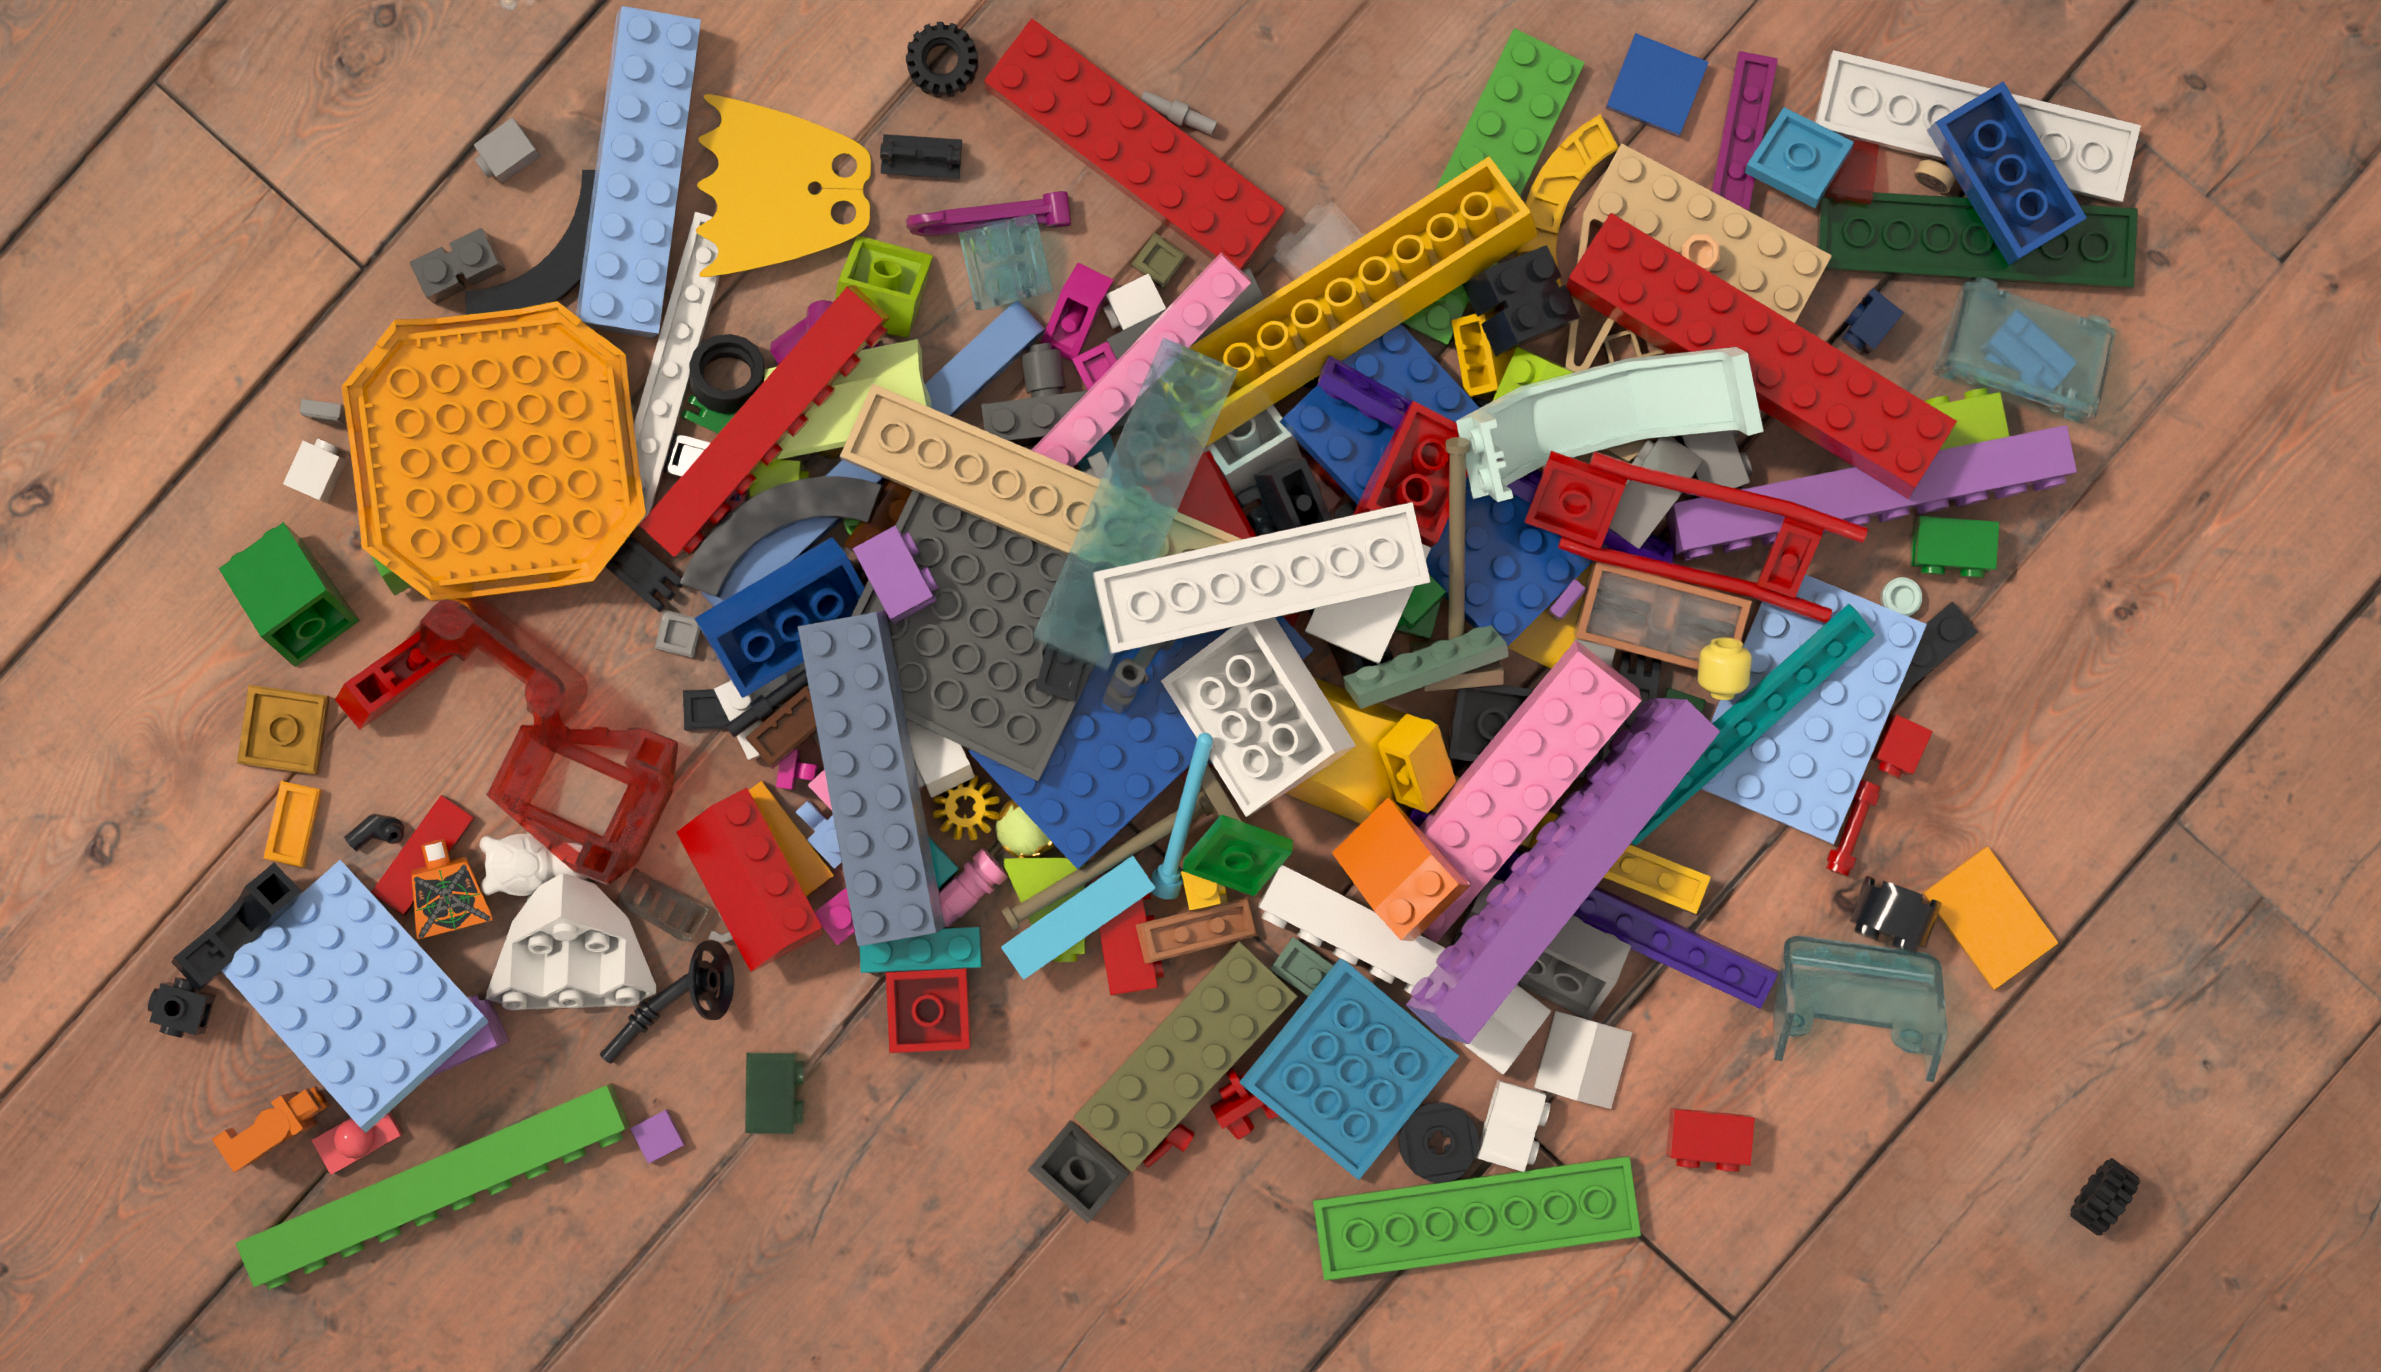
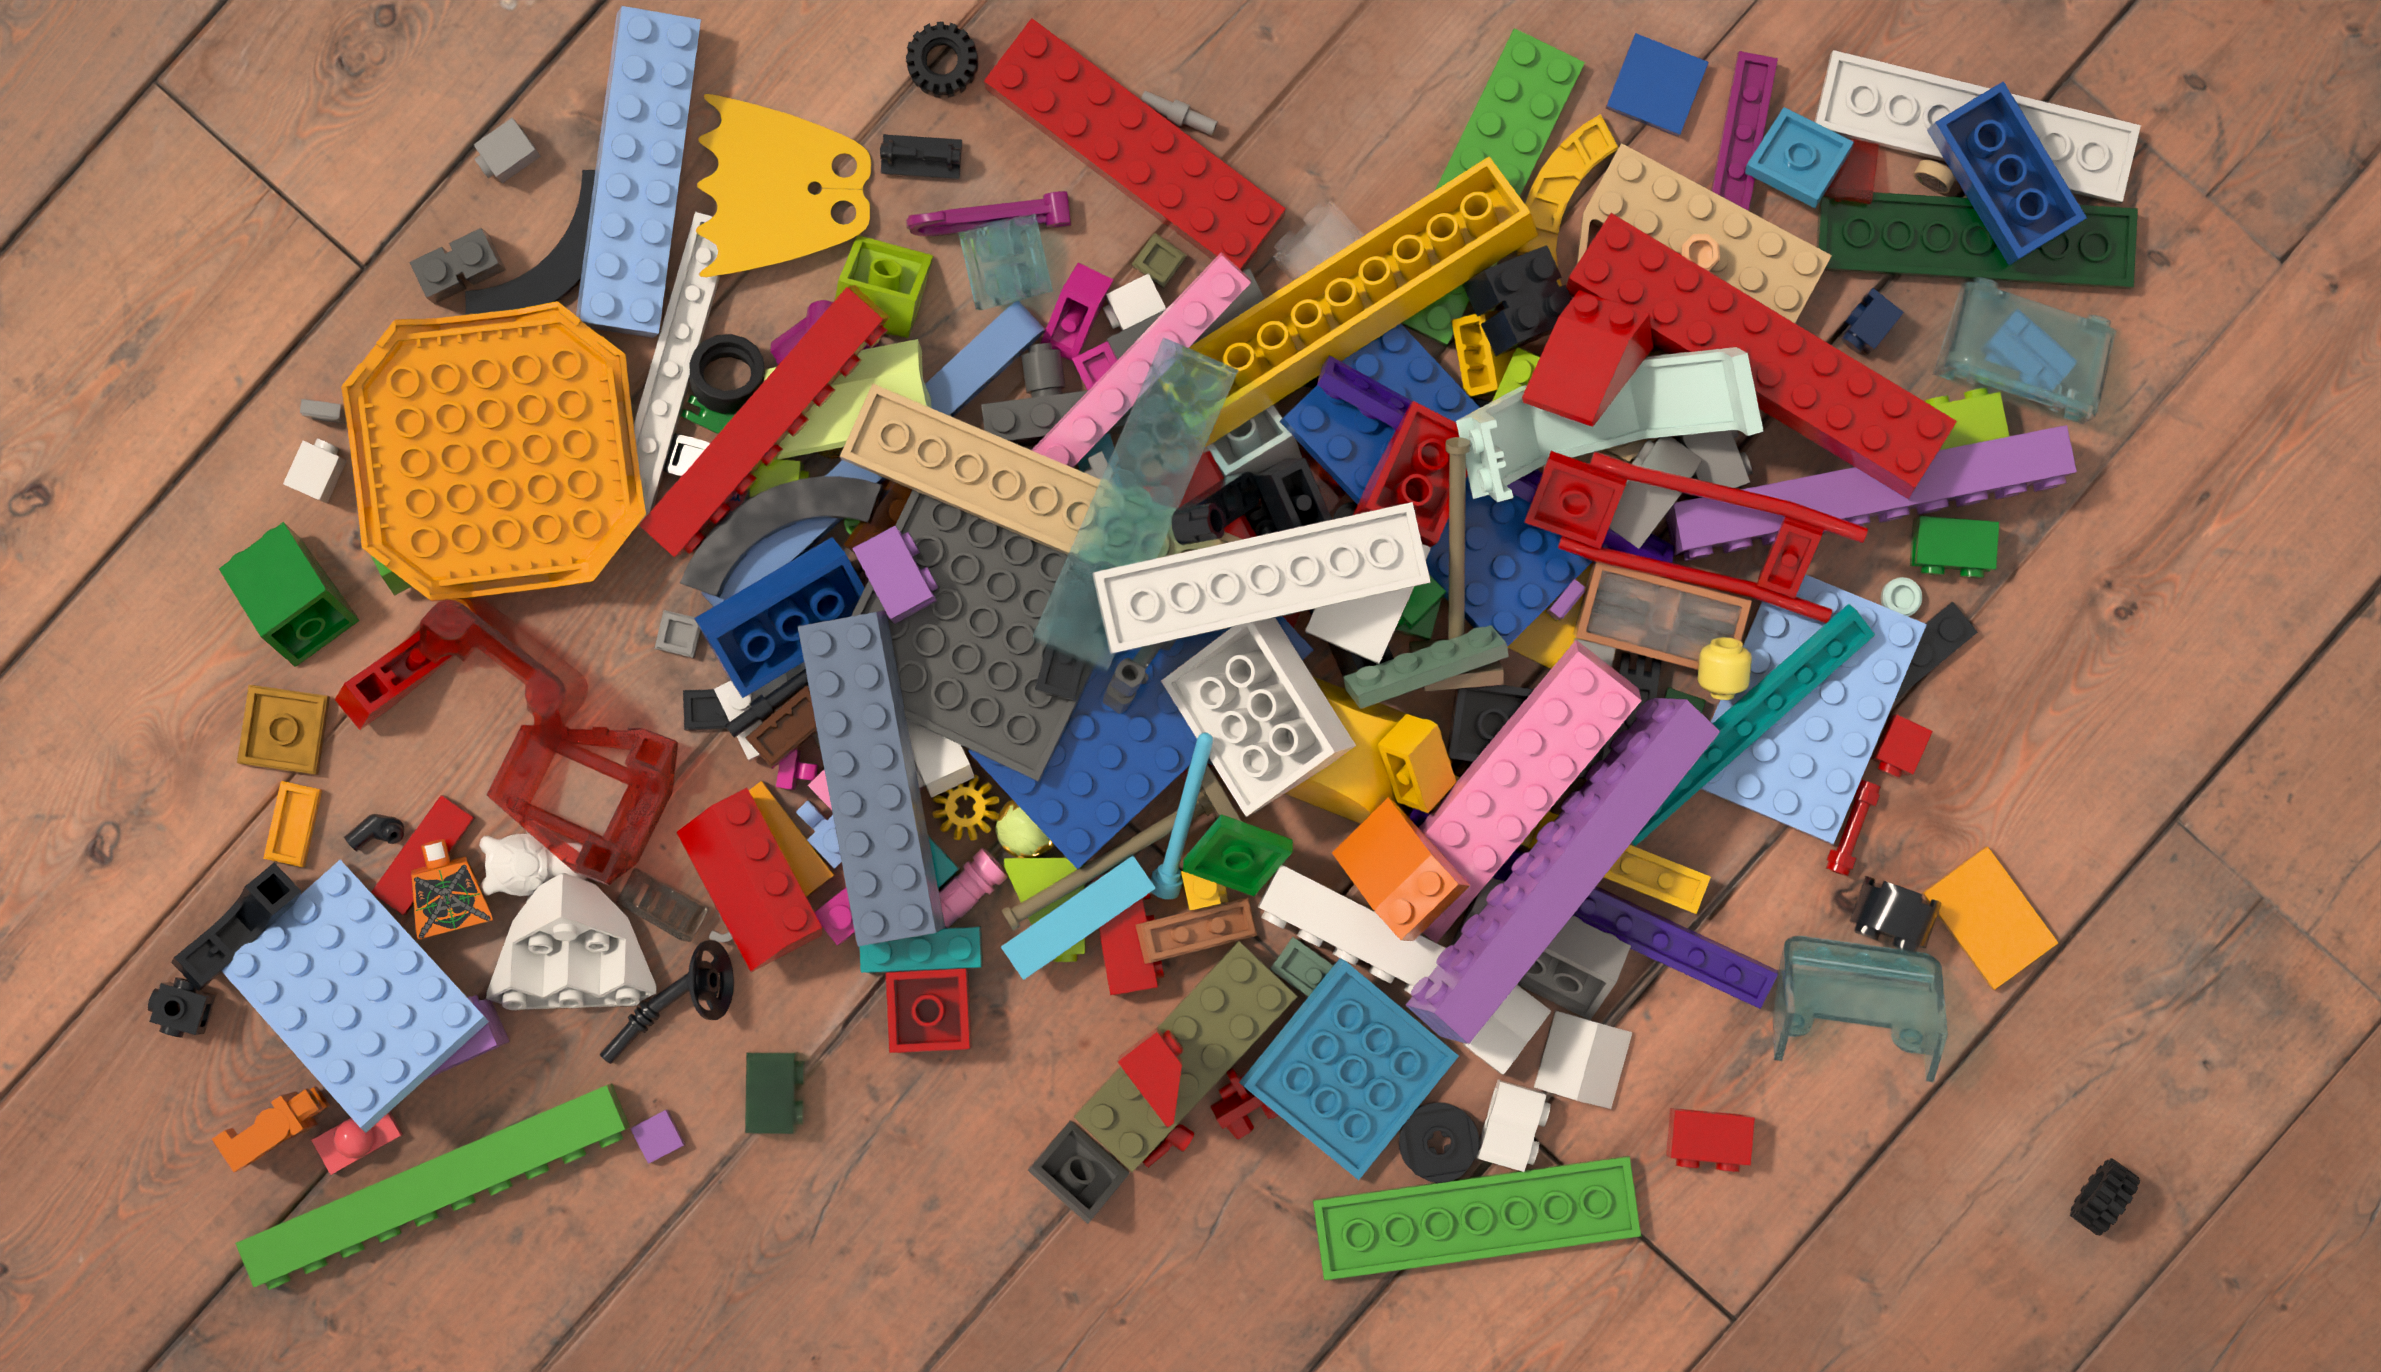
black hinge [605,535,684,613] -> none
none -> red slope [1117,1027,1183,1128]
none -> black beam [1172,471,1260,545]
none -> red slope [1522,290,1653,427]

